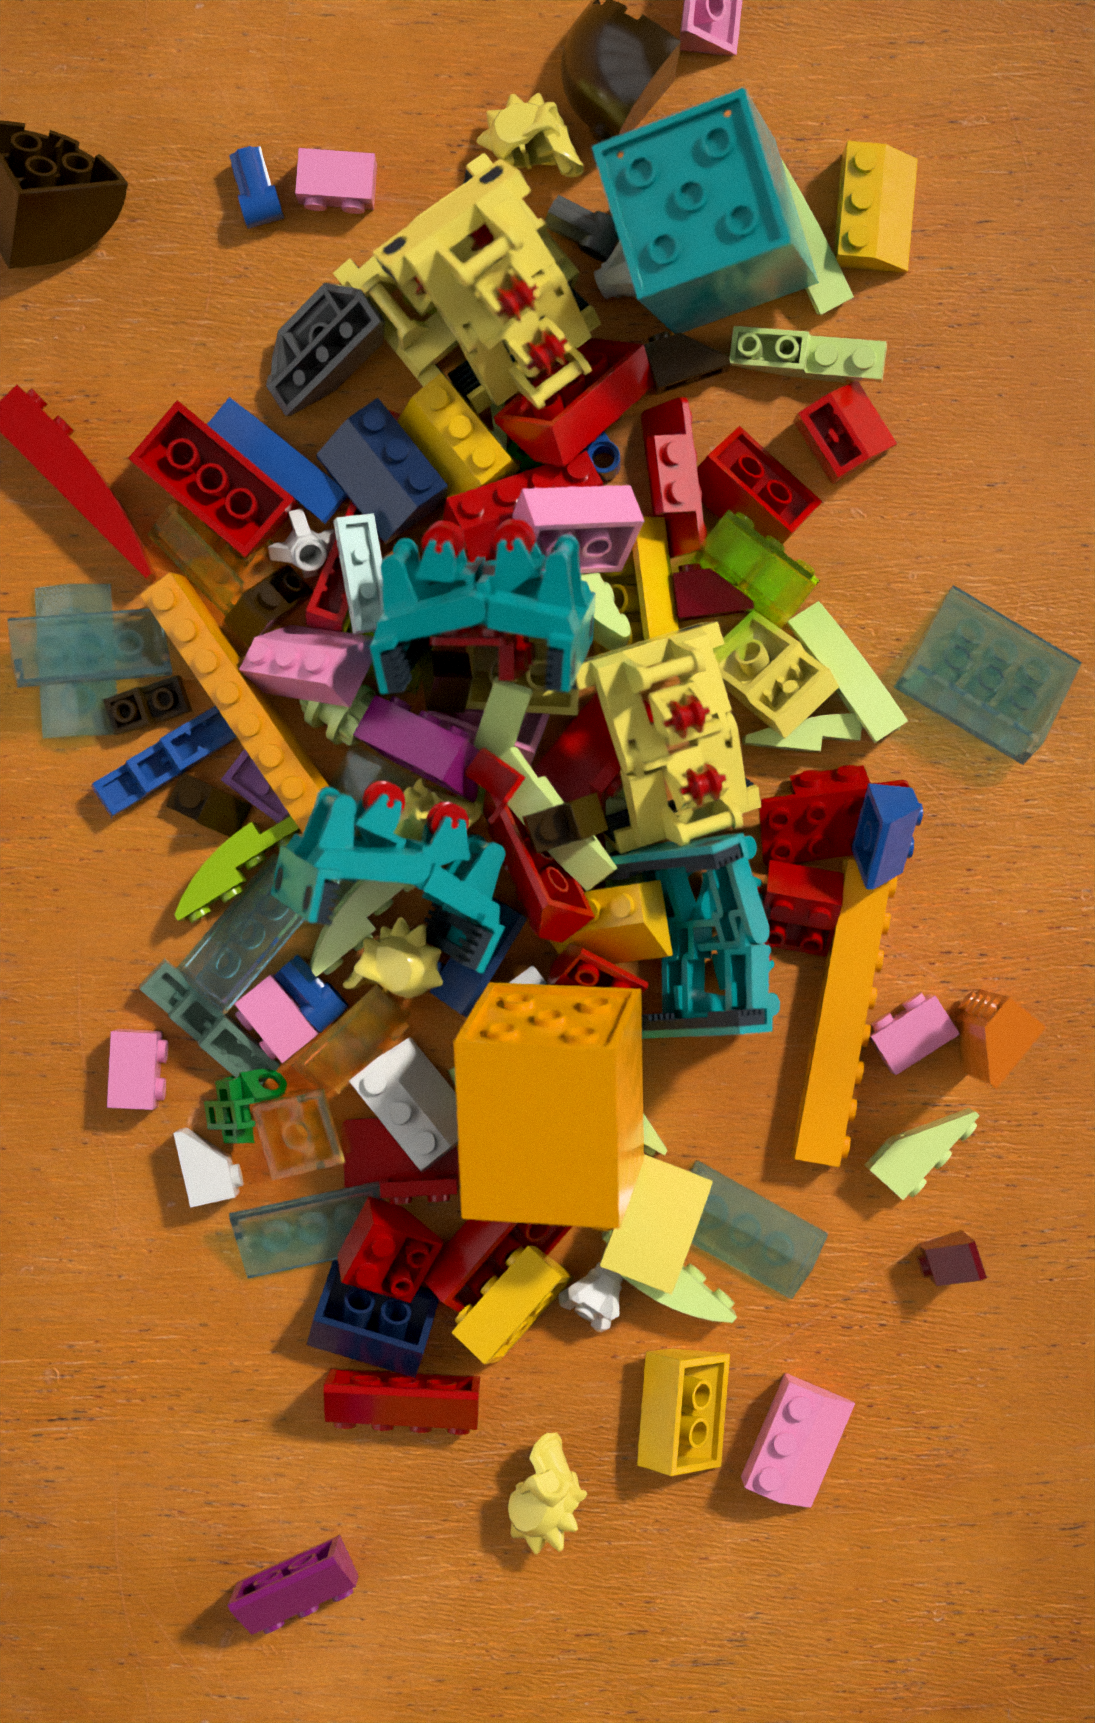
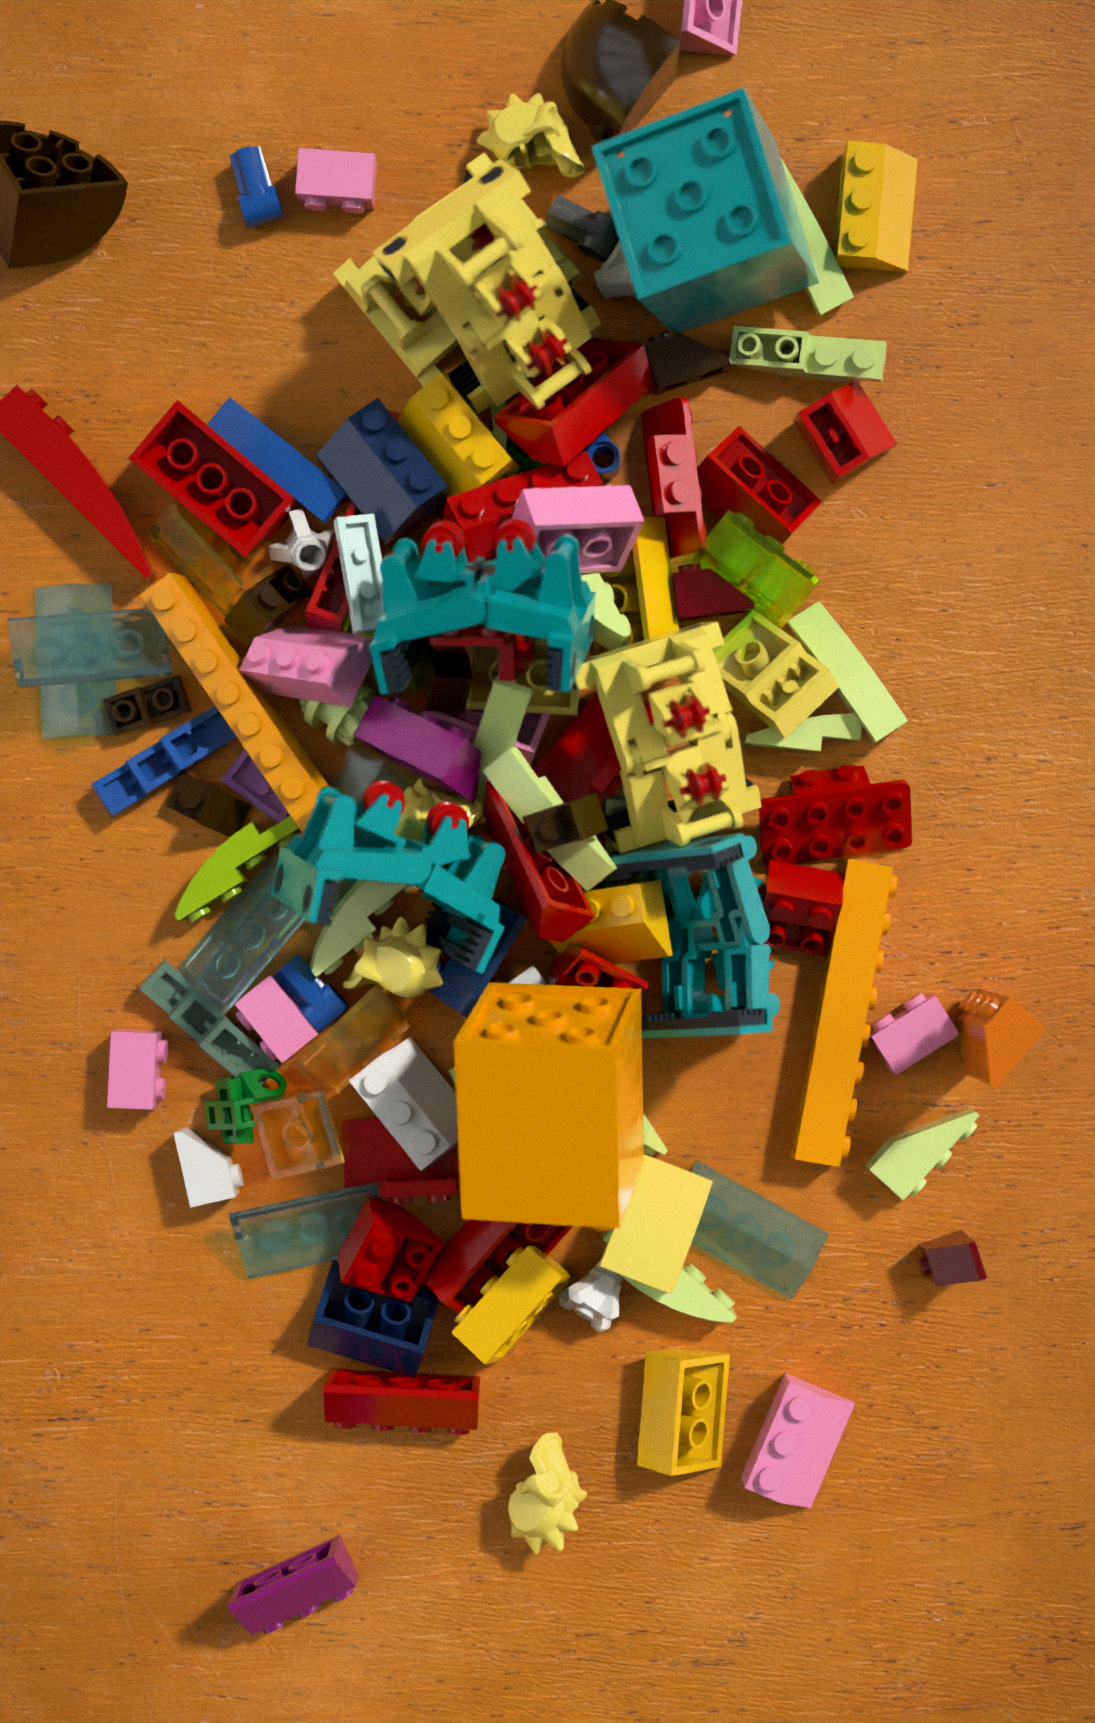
dark grey wedge [266,283,385,417] -> none
red bracket [465,748,526,824] -> none
blue slope [851,783,923,890] -> none
clear light blue slope [894,585,1082,765] -> none

